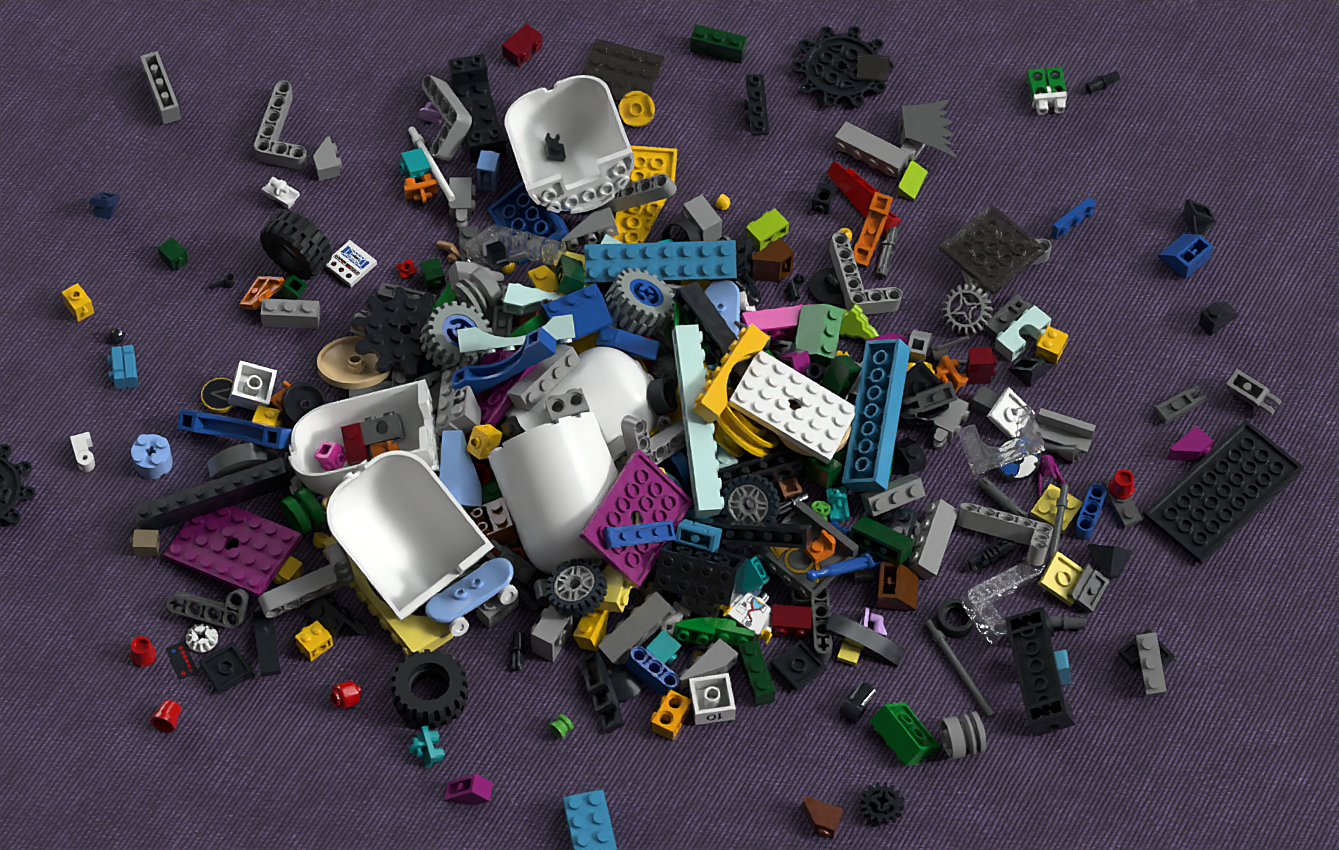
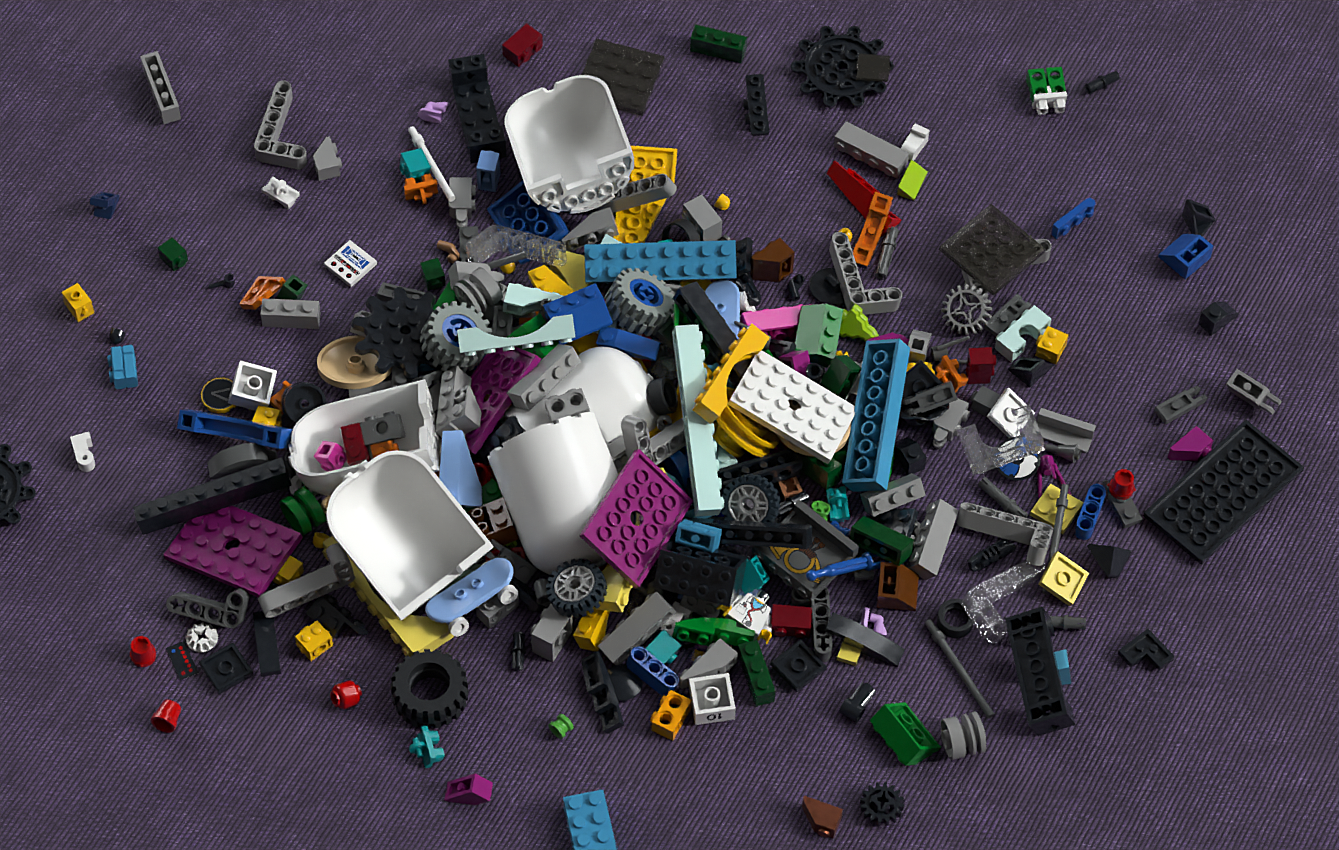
dark tan brick [130,530,160,557] -> none
light blue brick [131,434,173,479] -> none
black tyre [260,210,333,280] -> none
red plate [396,259,418,279] -> none
light grey beam [422,75,472,161] -> none
blue arch [452,327,556,396] -> none
yellow head [466,424,503,459] -> none
black panel [482,238,510,270] -> none
black plate [544,133,566,162] -> none
dark green brick [554,254,587,295] -> none
blue tile [603,520,676,549] -> none
yellow tile [619,91,655,127] -> none
lime brick [746,208,789,251] -> none
orange bracket [804,530,836,564] -> none
black brick [811,182,837,215] -> none
dark grey piece [898,99,958,158] -> none
dark grey plate [1068,564,1110,613] -> none
light grey brick [1136,632,1167,697] -> none

